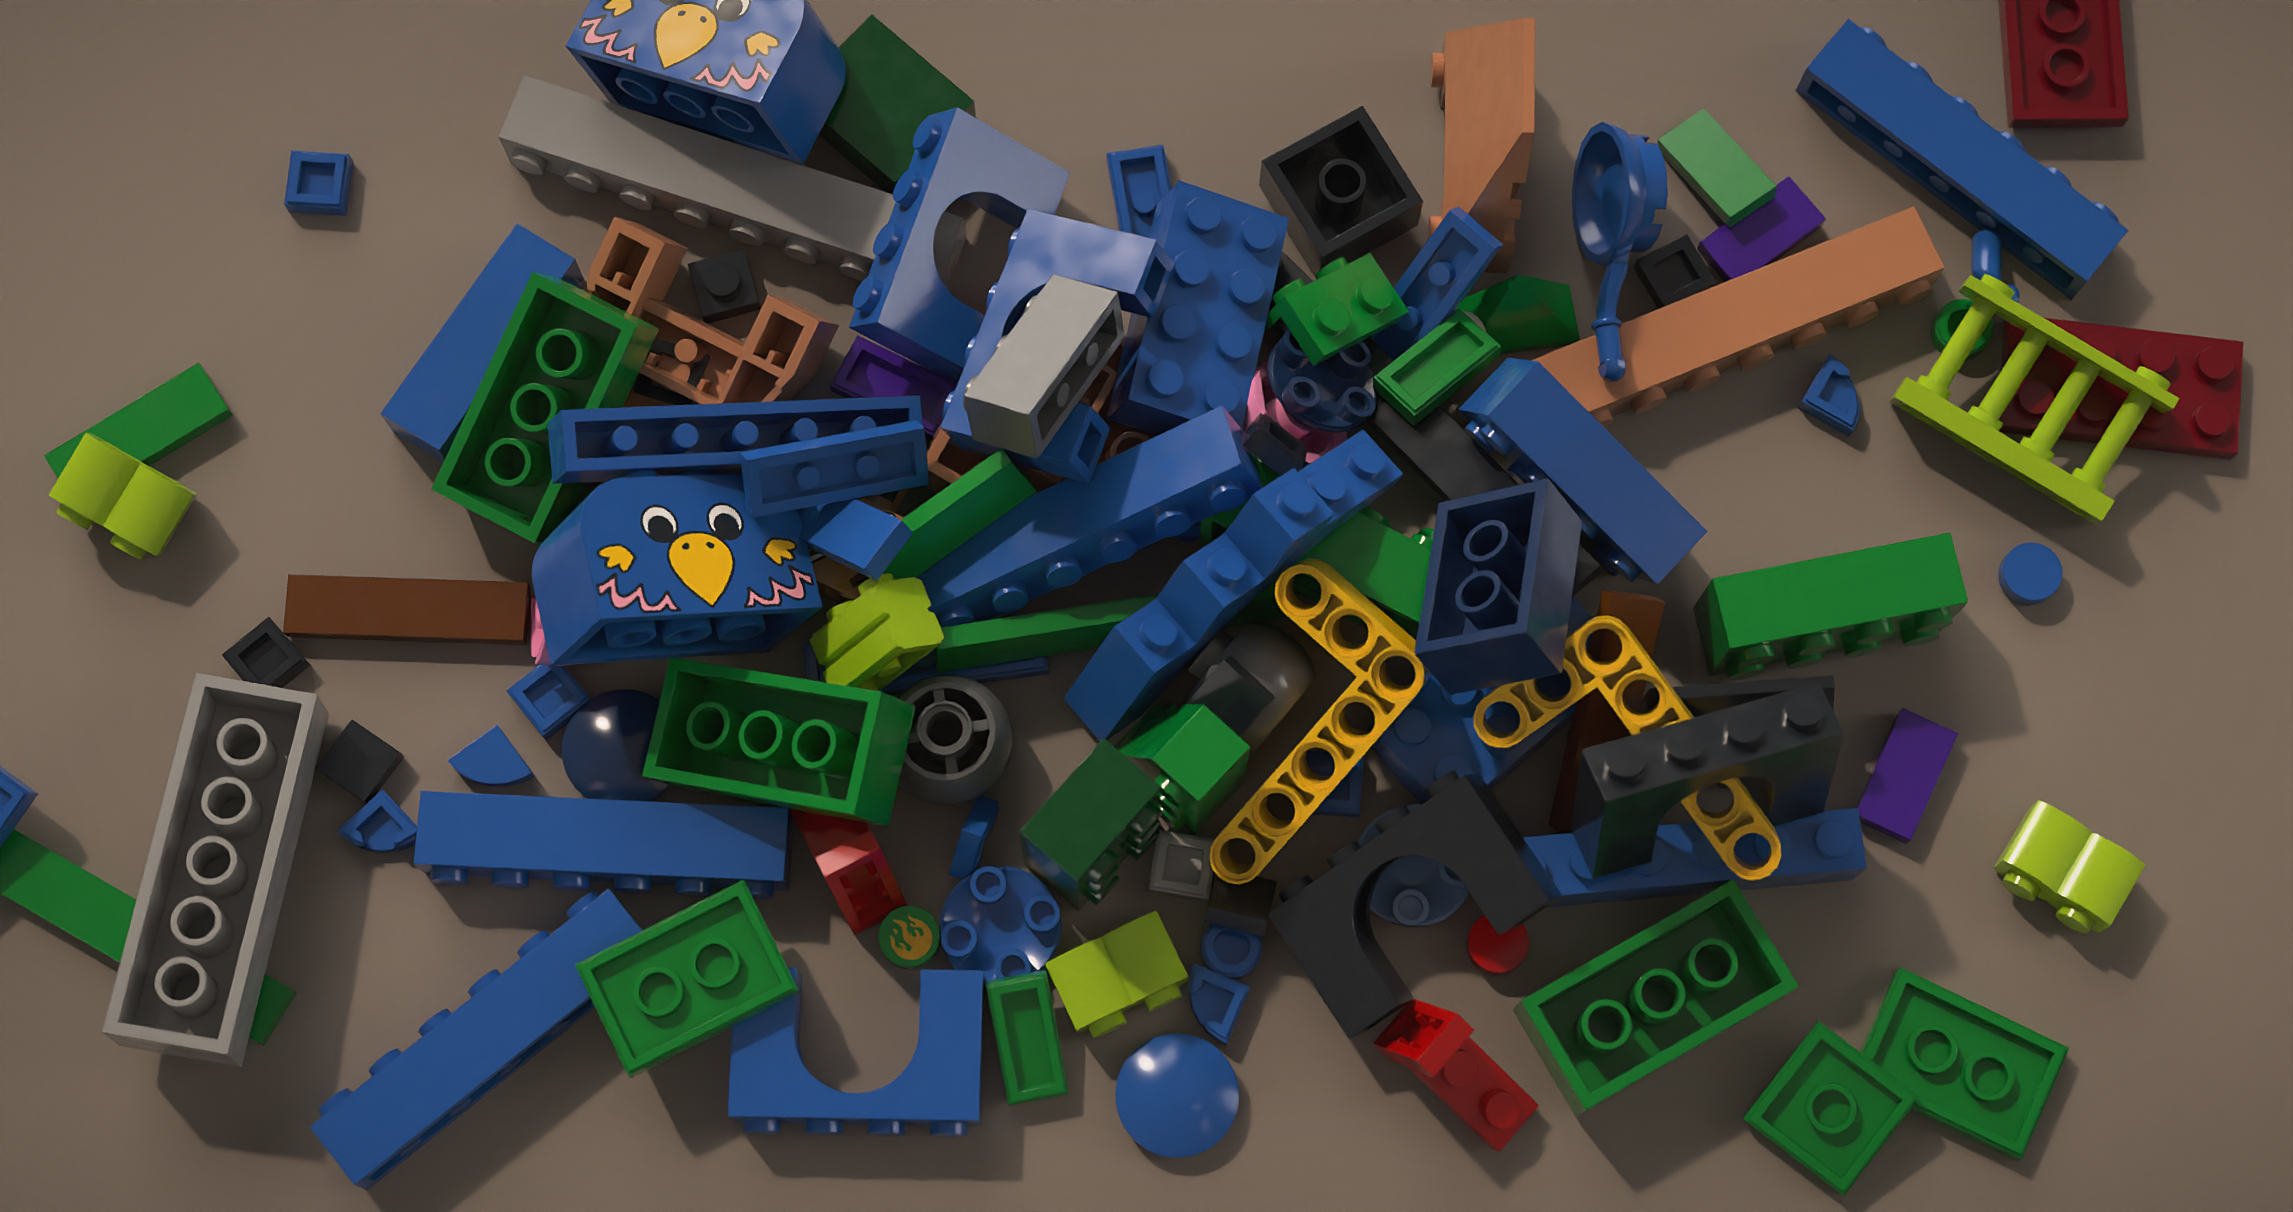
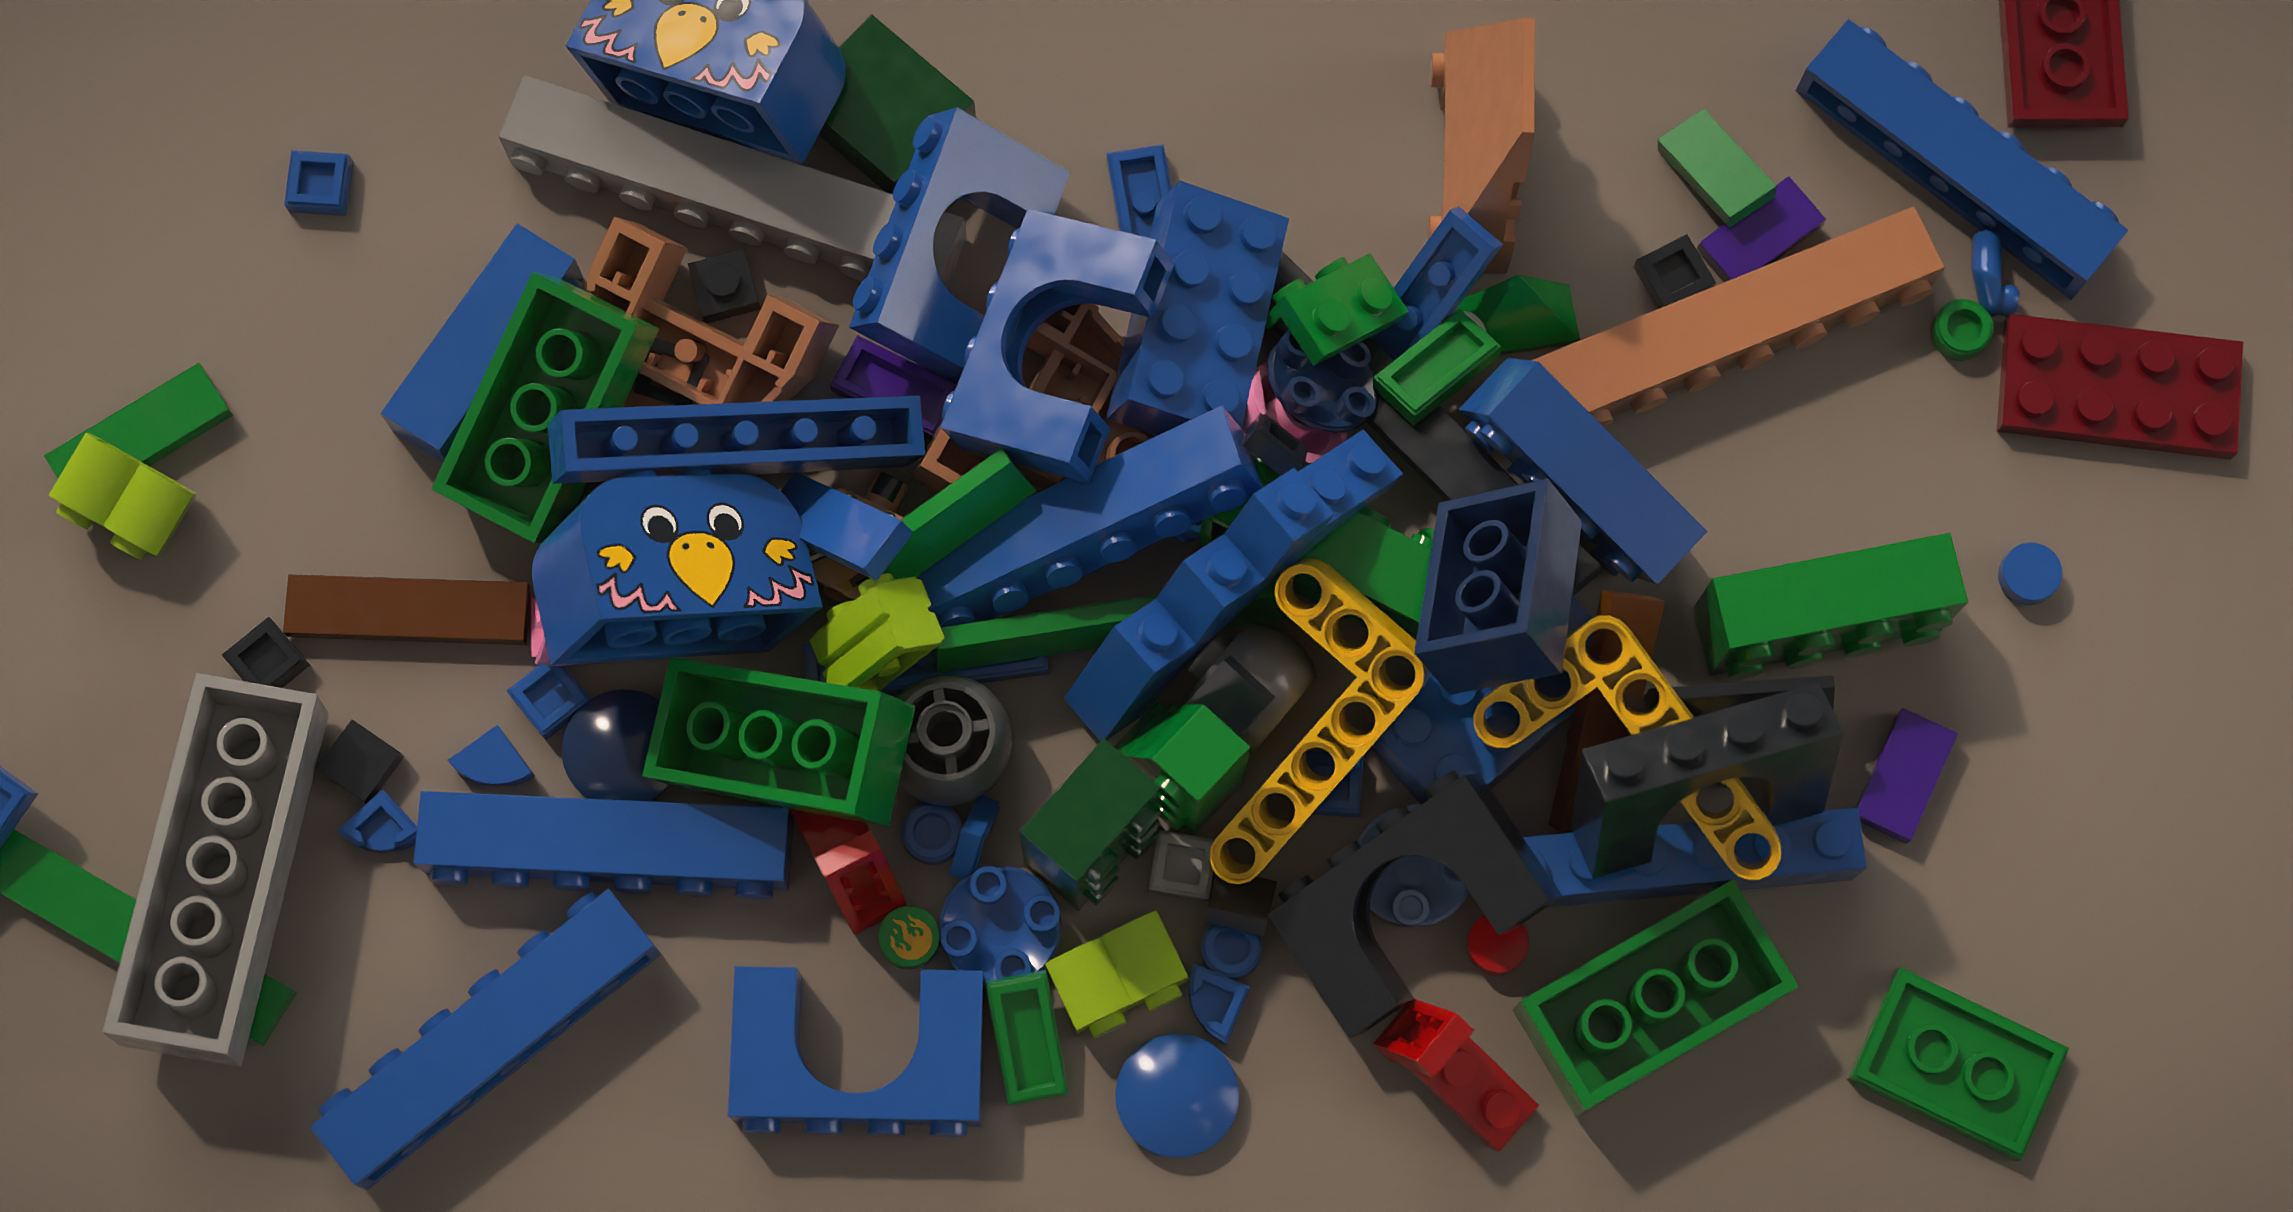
green tile [575,880,800,1078] -> none
blue plate [740,420,929,518] -> none
brick [963,274,1125,459] -> none
black brick [1259,105,1423,275] -> none
blue piece [1572,122,1668,382] -> none
green tile [1743,1019,1920,1196] -> none
blue tile [1798,354,1860,436] -> none
lime fence [1889,274,2180,524] -> none
lime brick [1993,800,2146,934] -> none
none -> blue tile [902,802,962,865]

